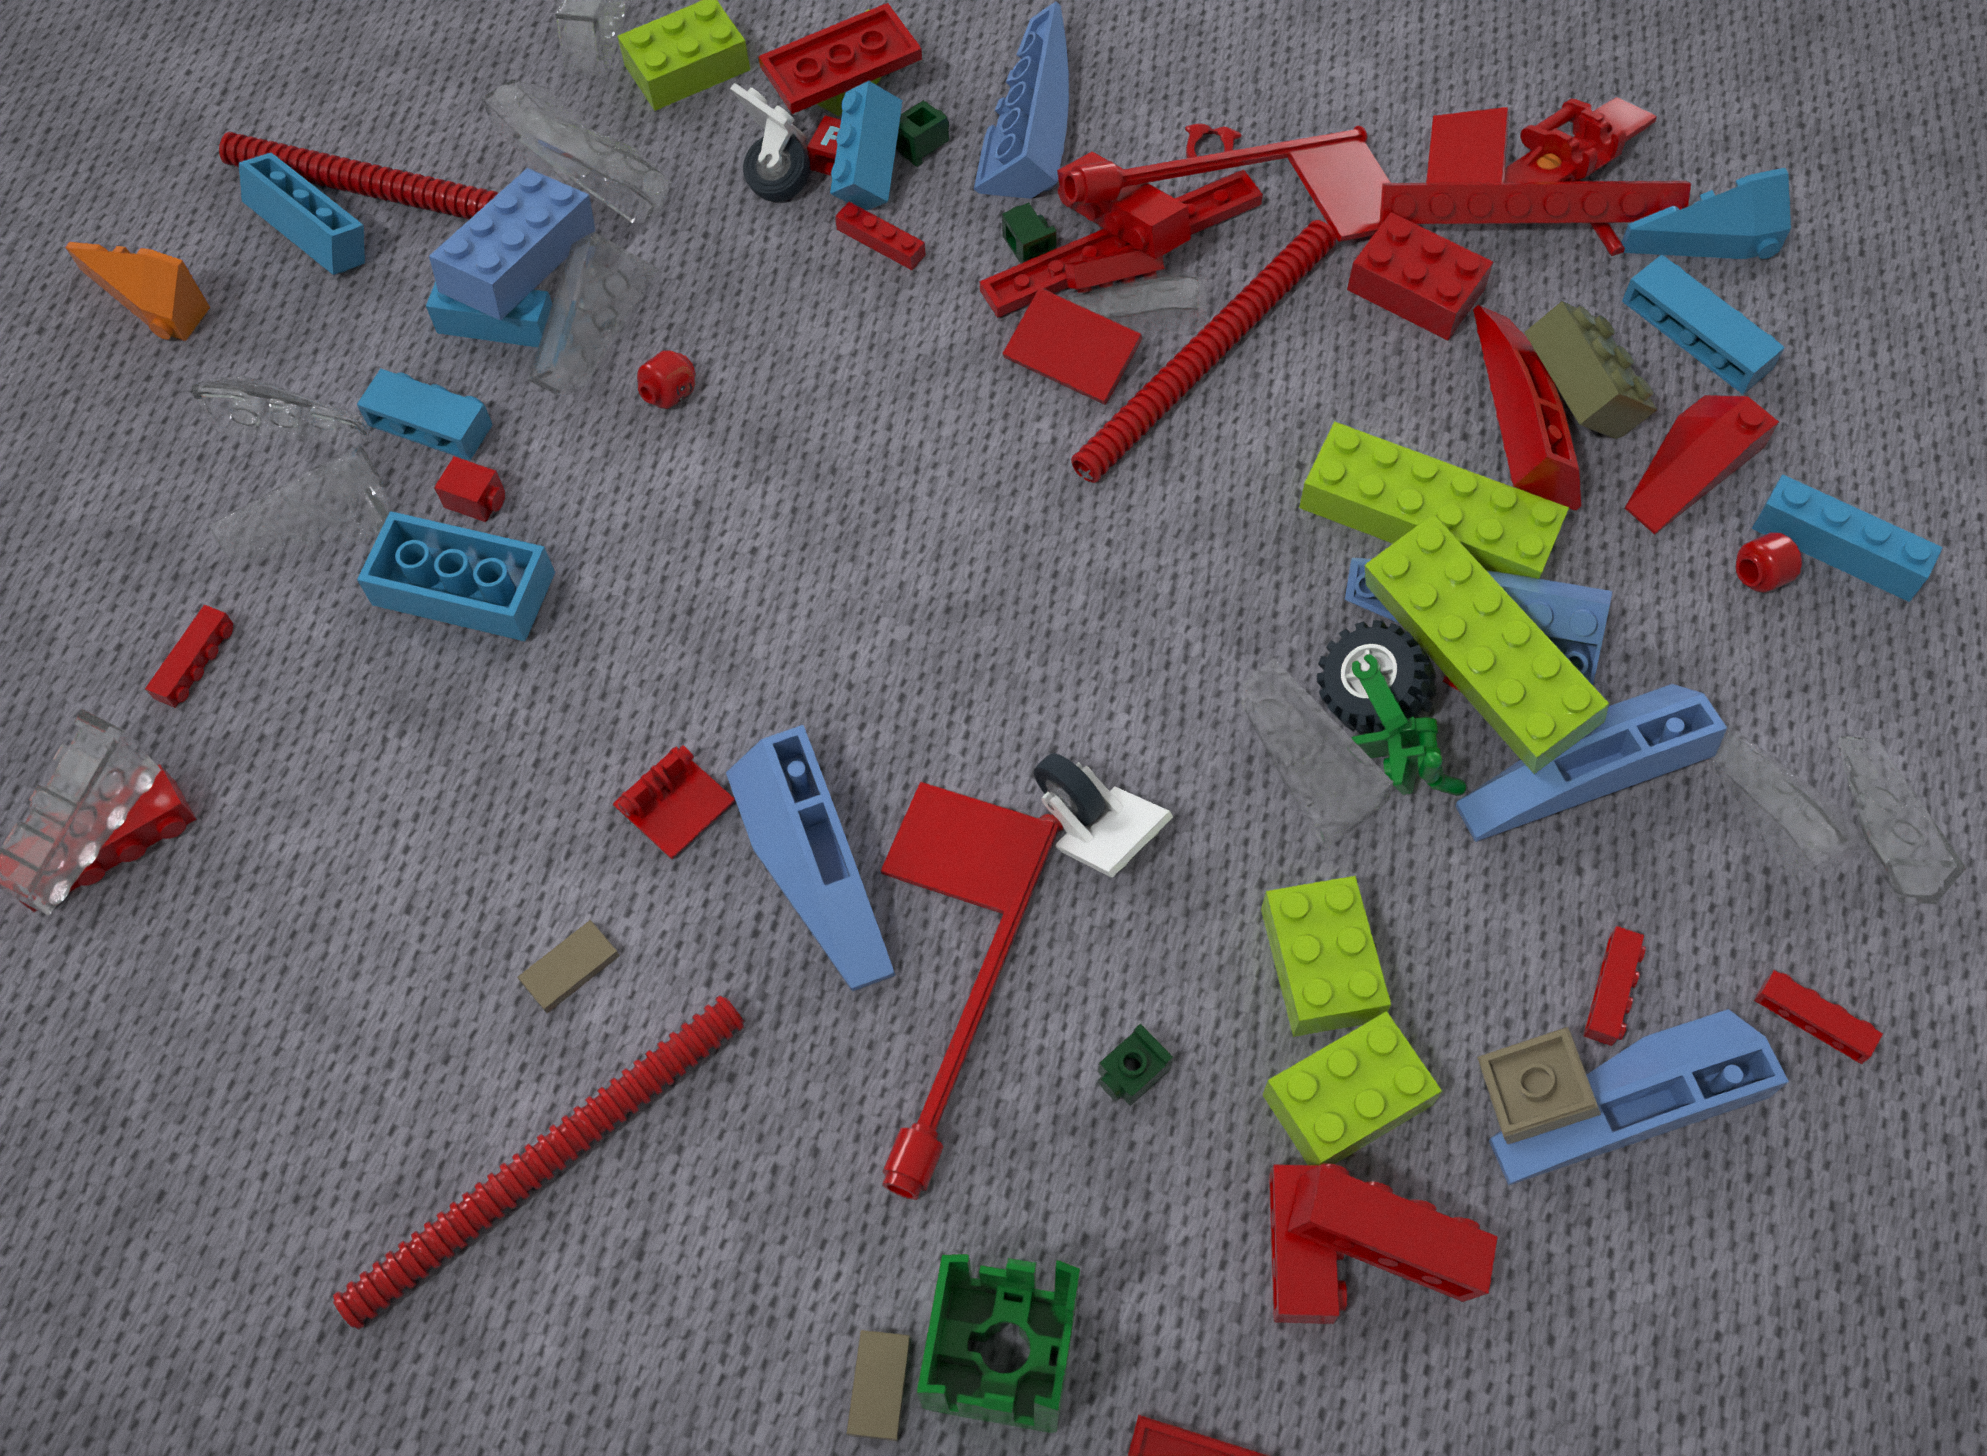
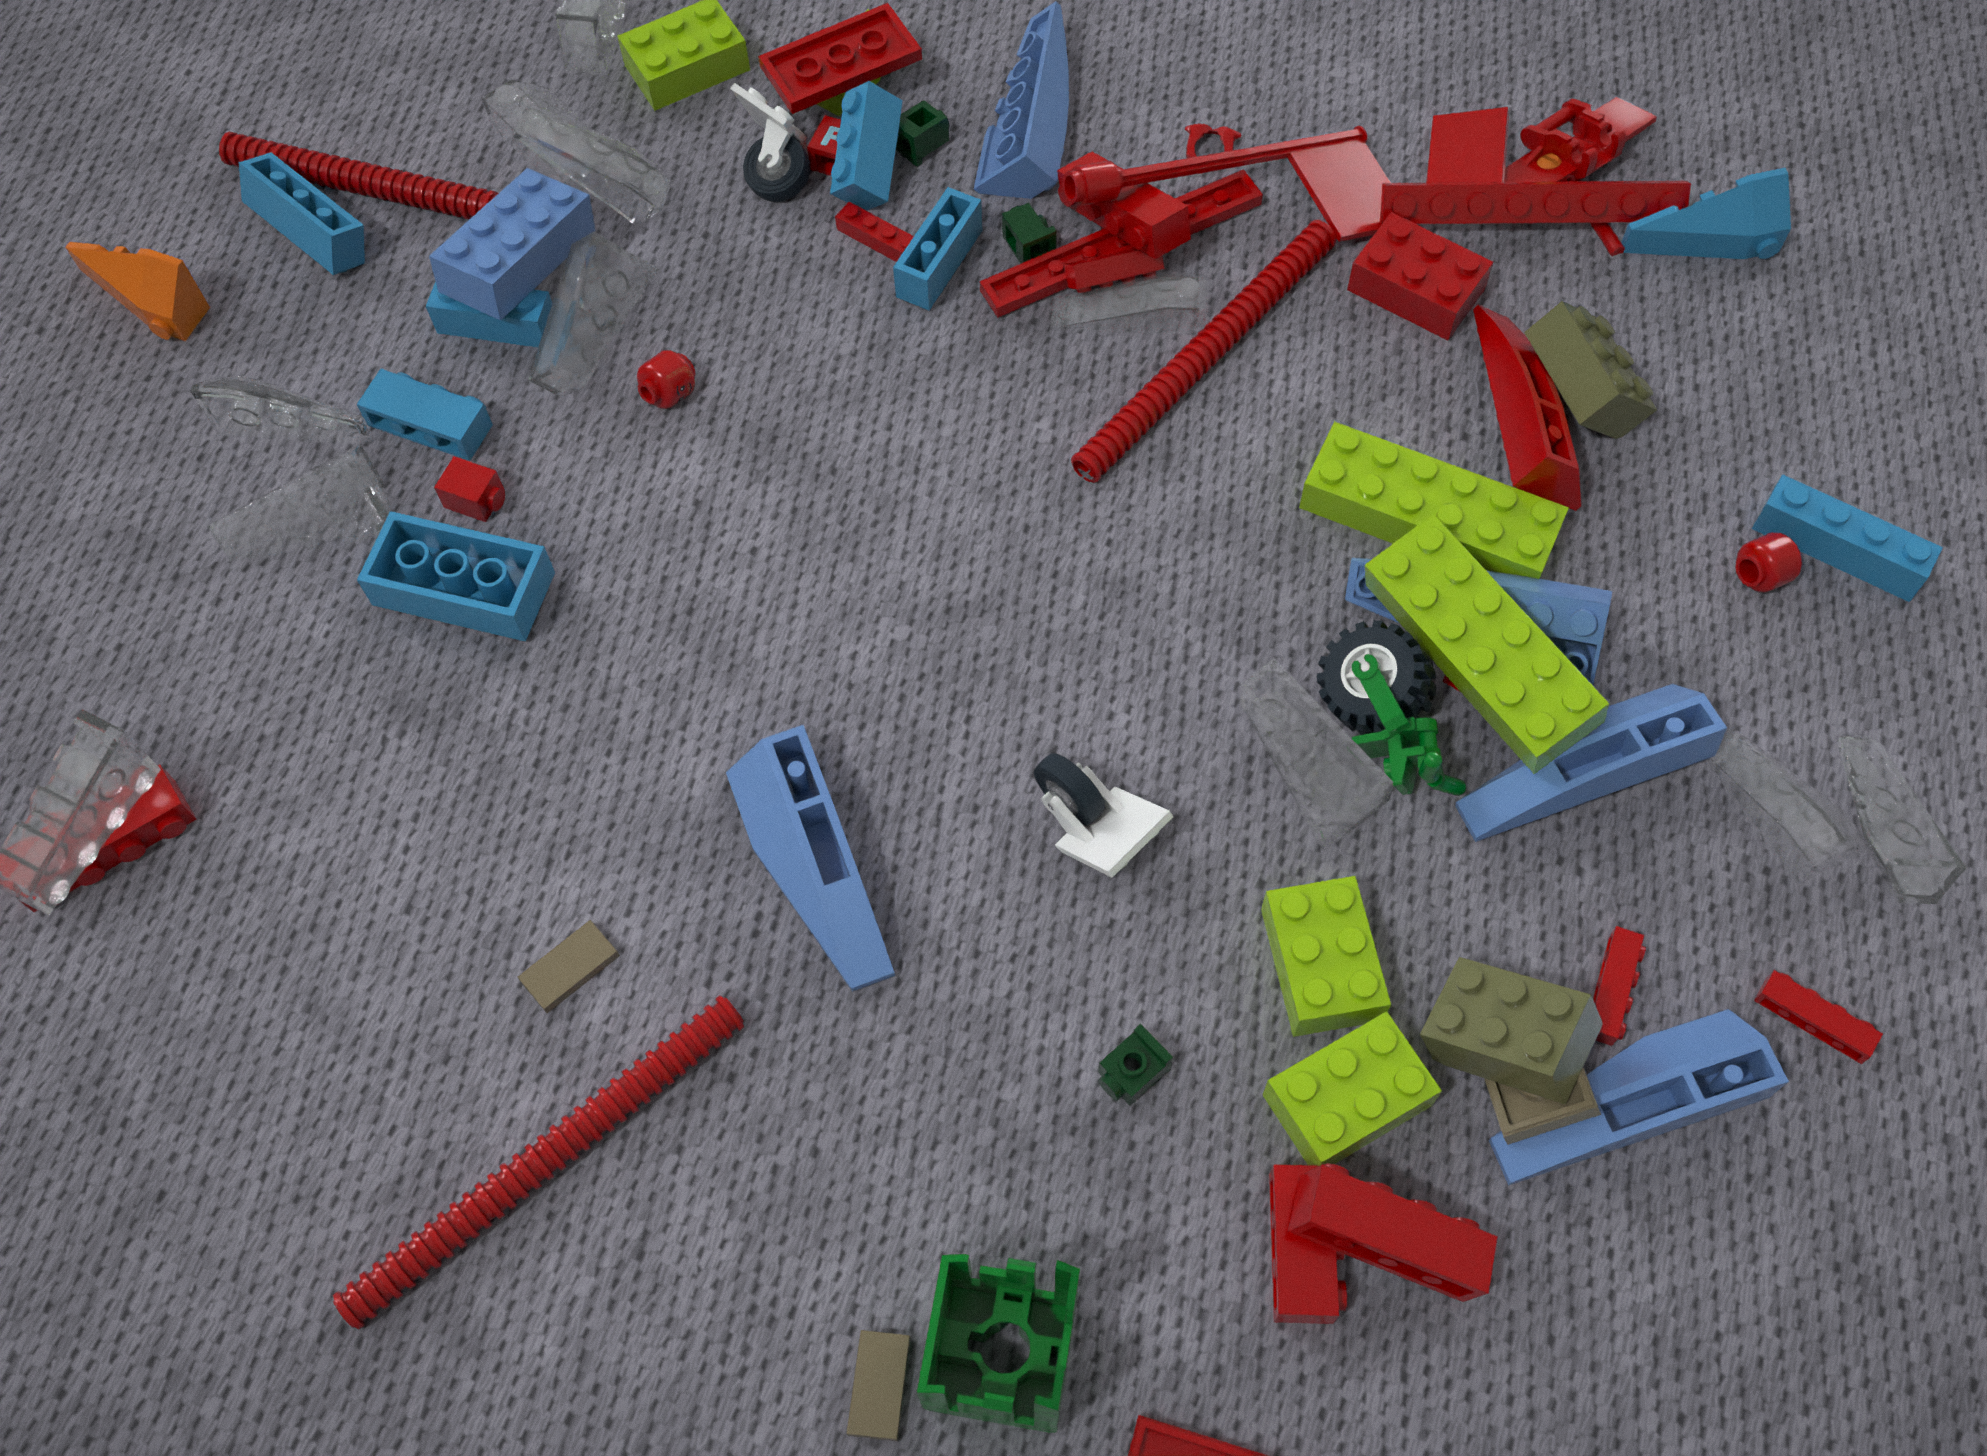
red piece [145,604,234,708] -> none
red hinge [613,745,736,860] -> none
red flag [880,782,1063,1200] -> none
red tile [1002,287,1143,405] -> none
dark azure brick [1622,254,1785,395] -> none
red wedge [1624,395,1779,535] -> none
none -> dark azure brick [893,187,983,311]
none -> olive brick [1420,957,1603,1104]

